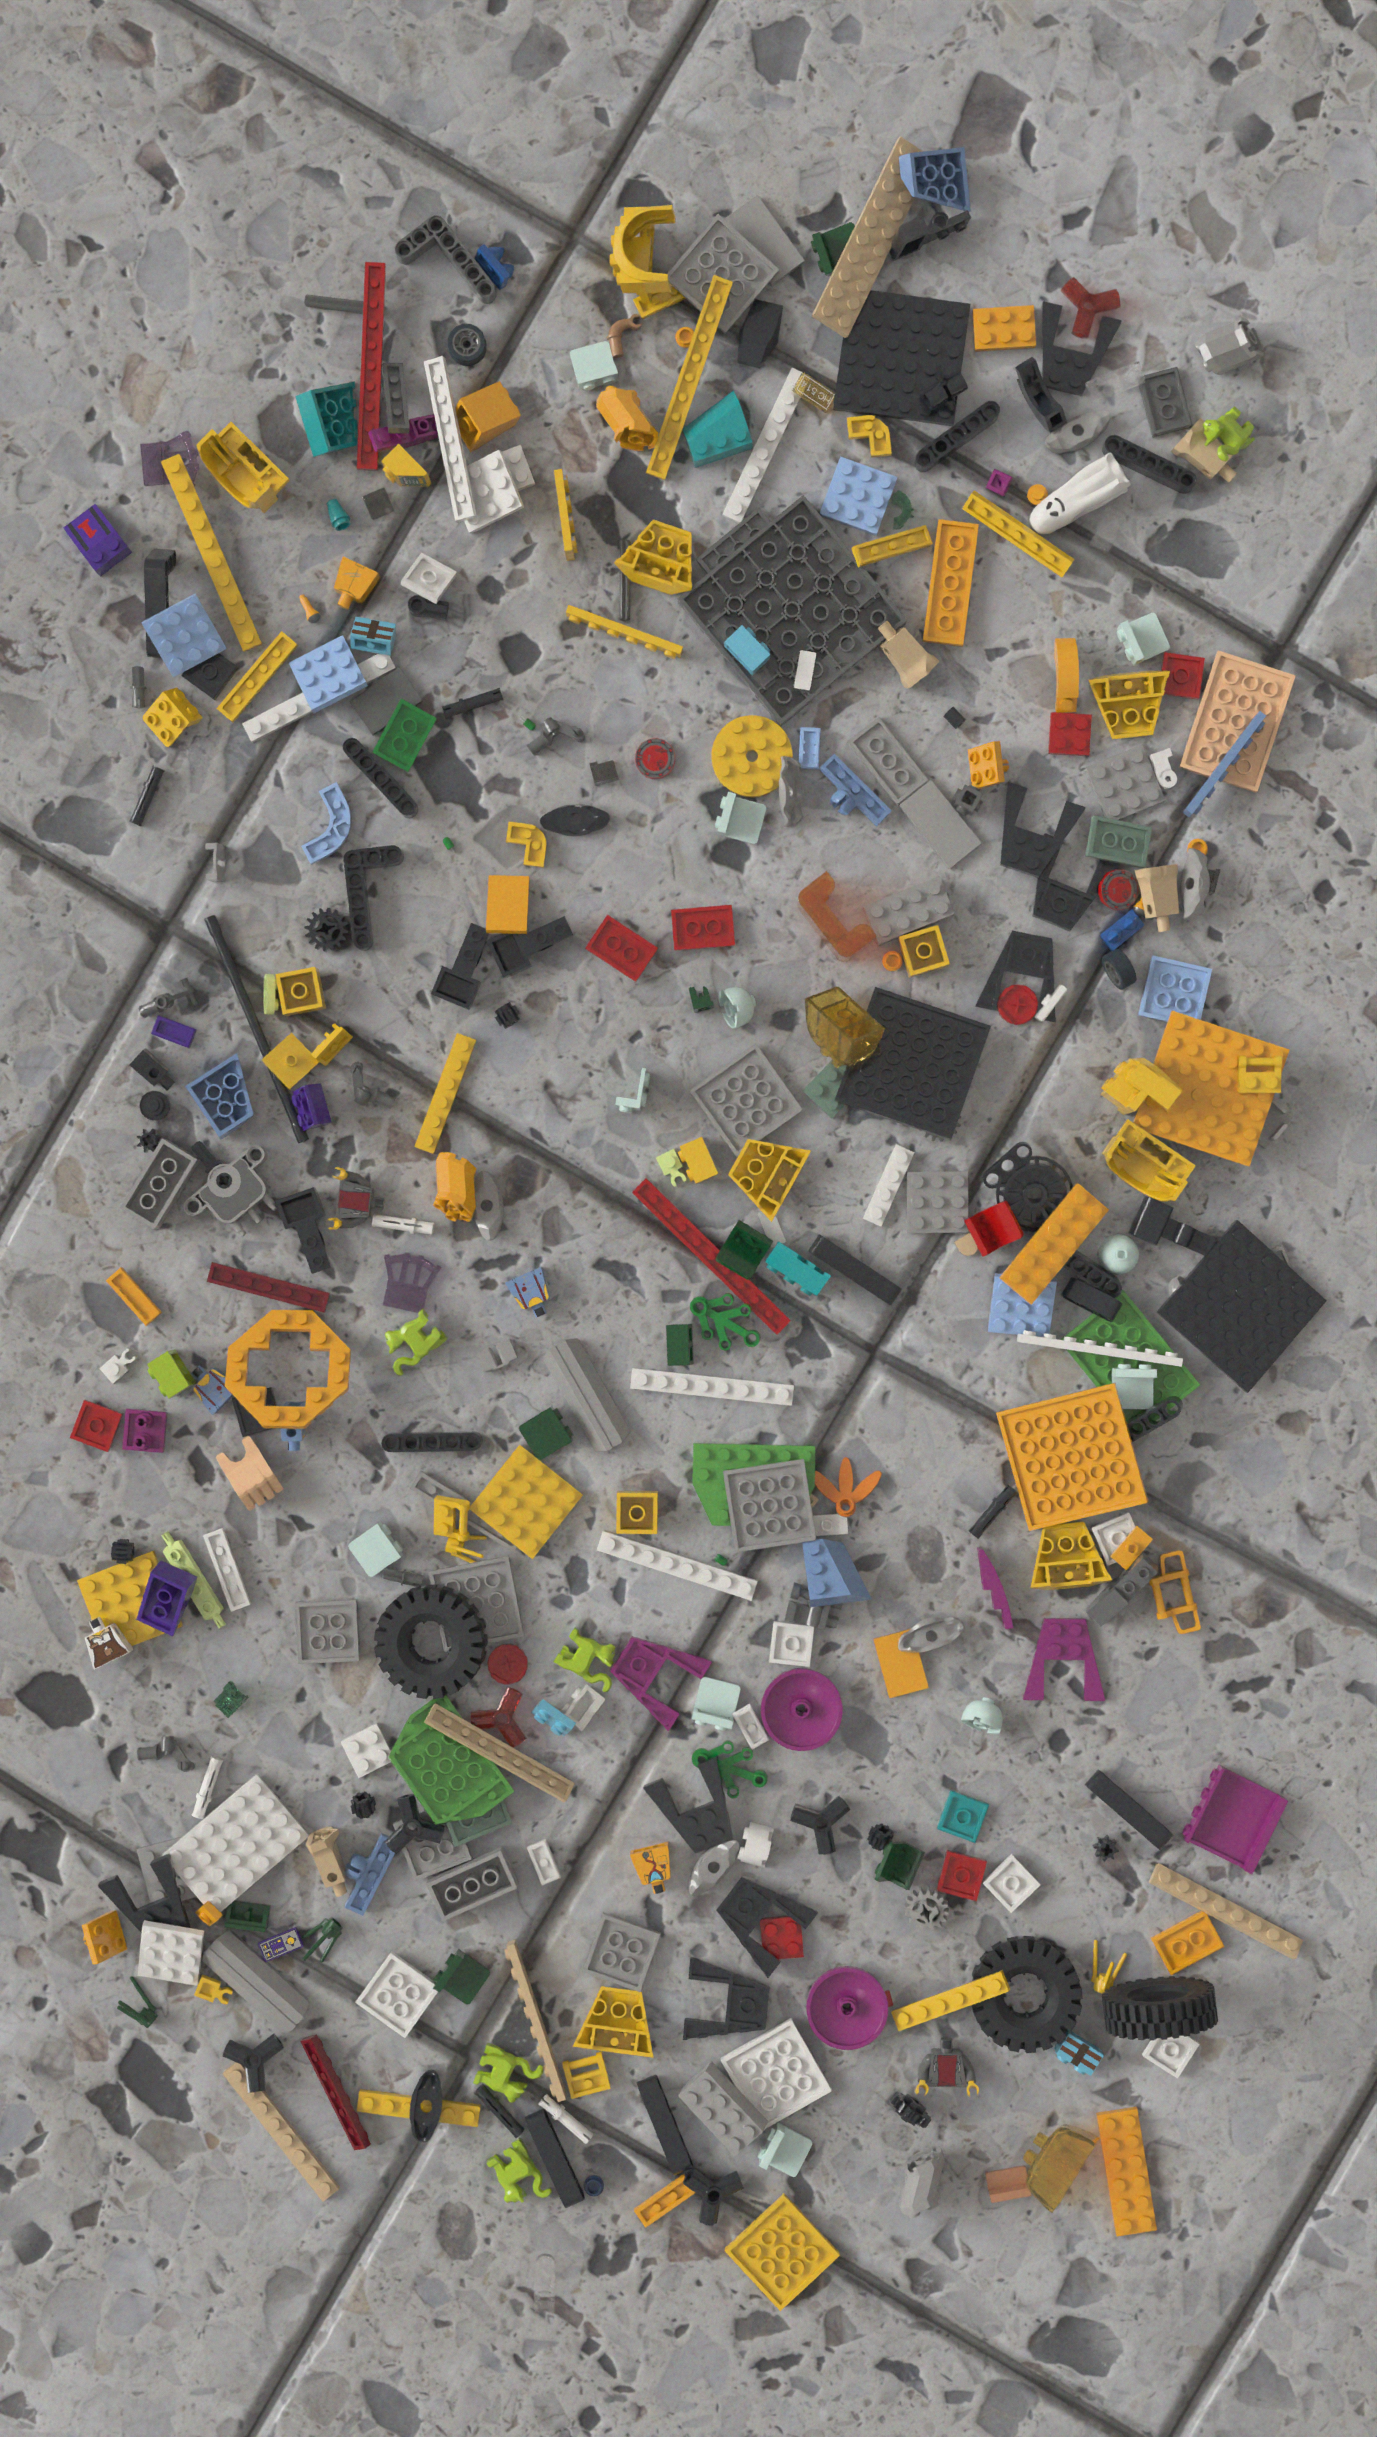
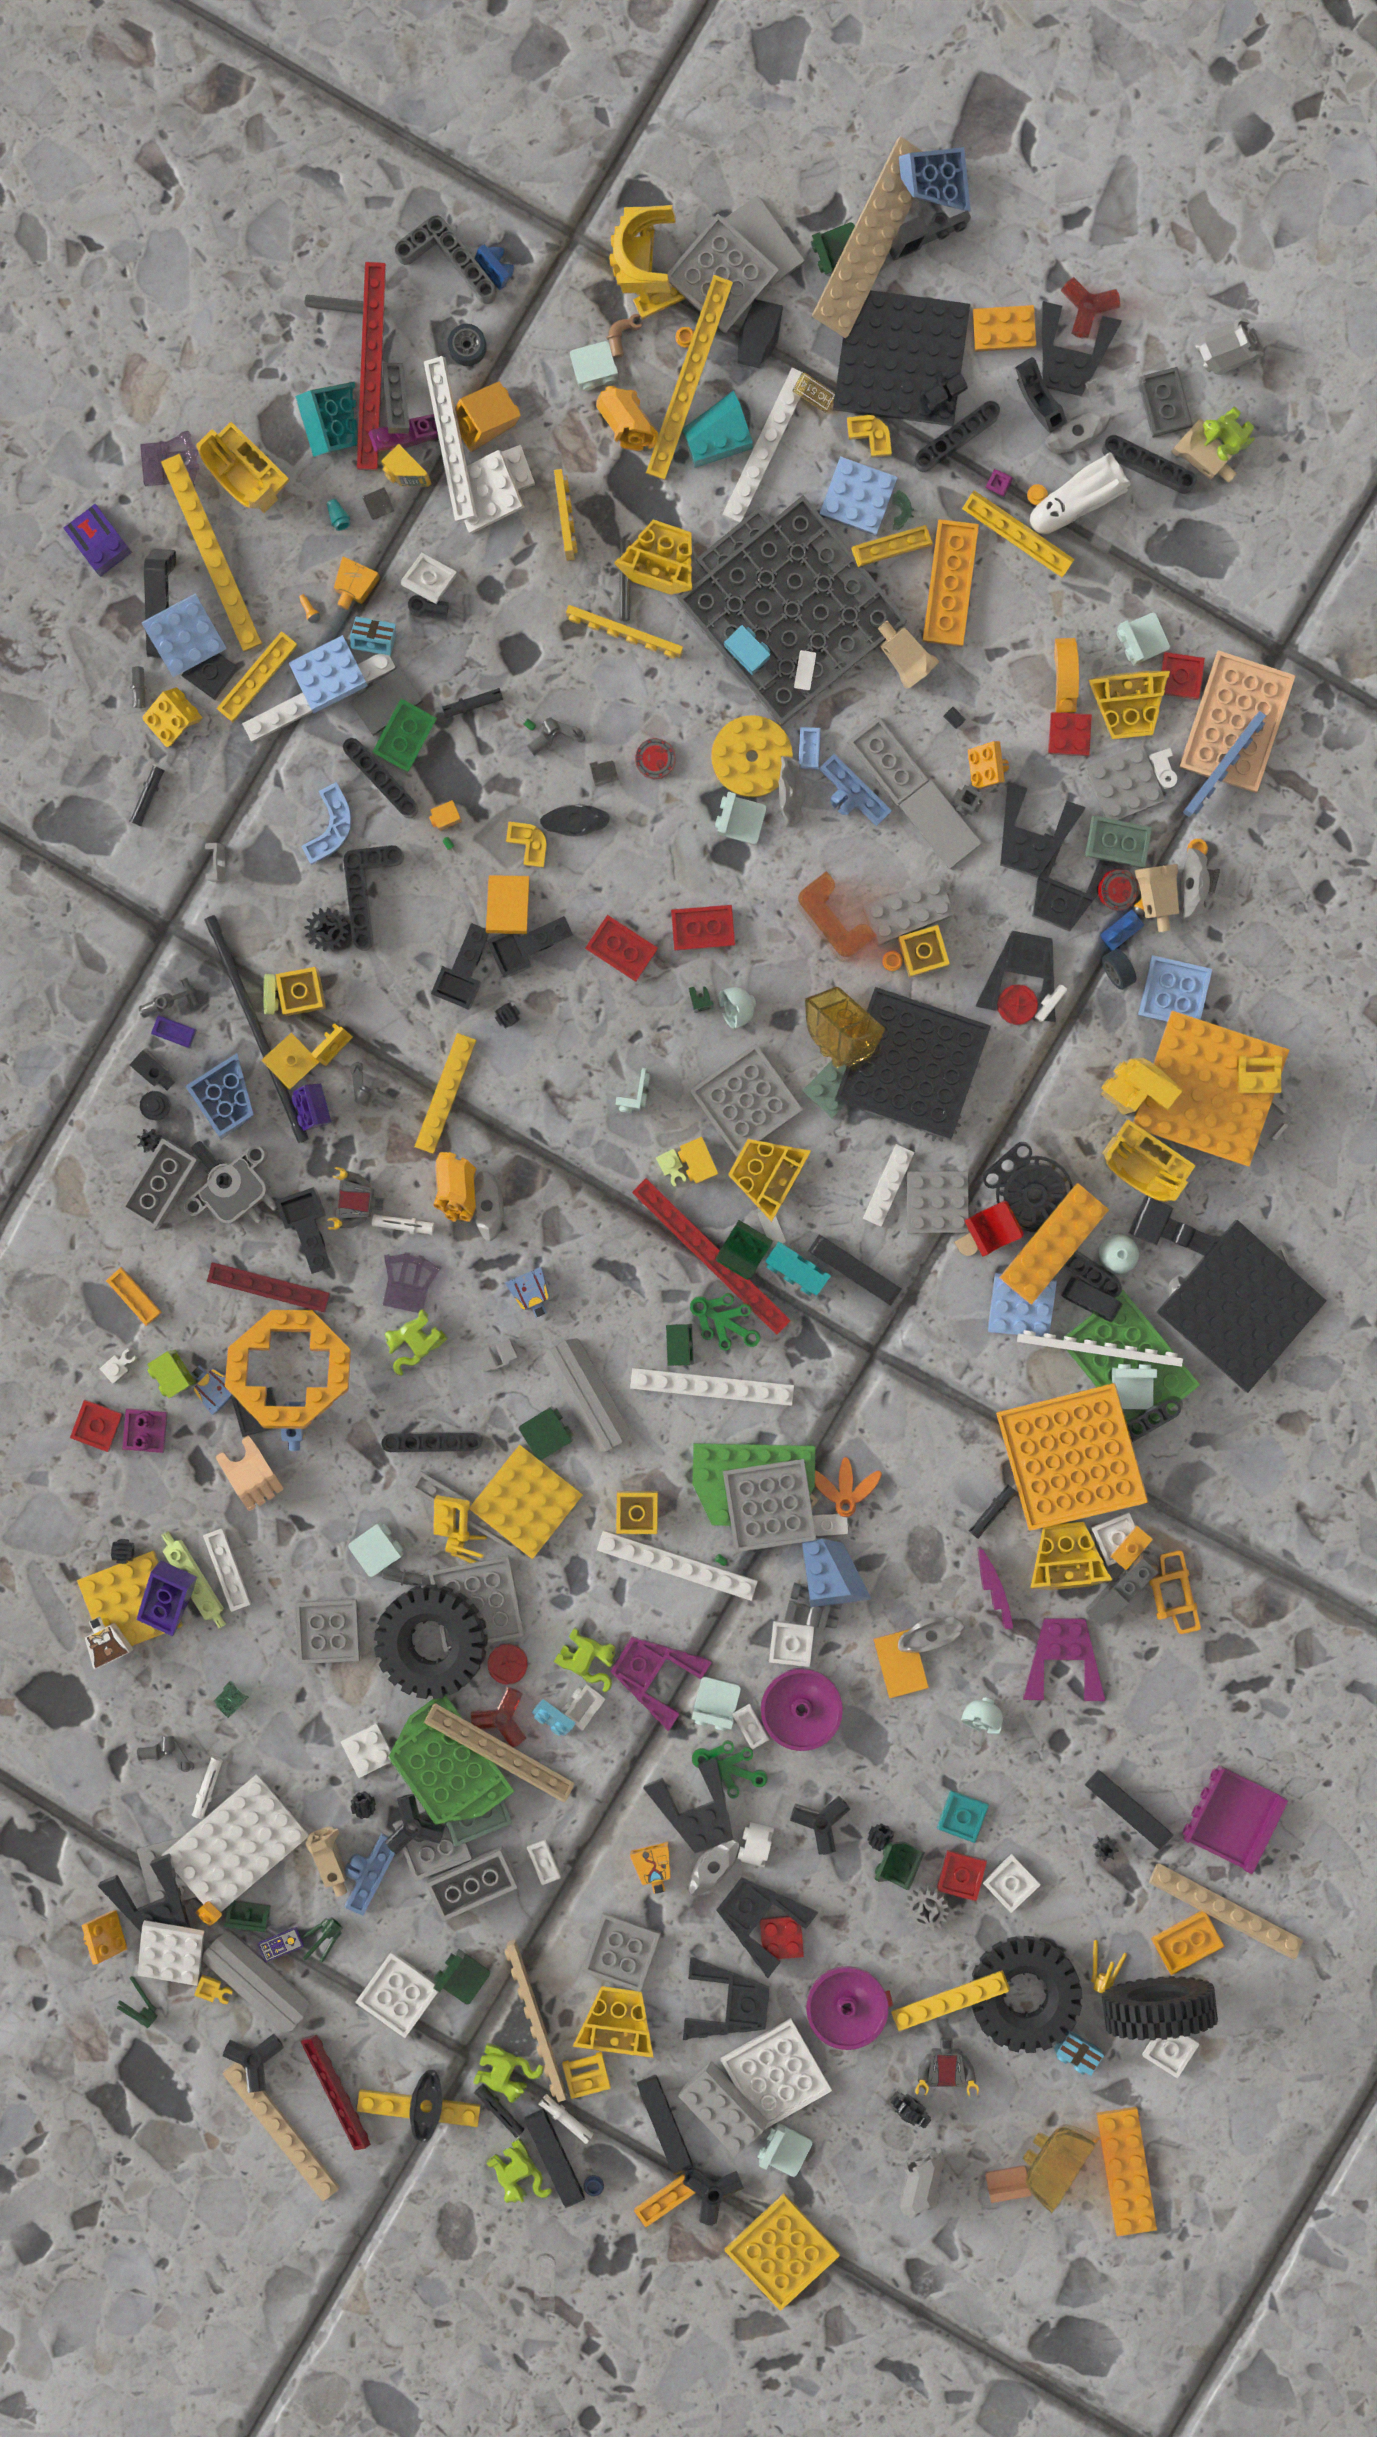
none -> light orange brick [429,800,462,831]

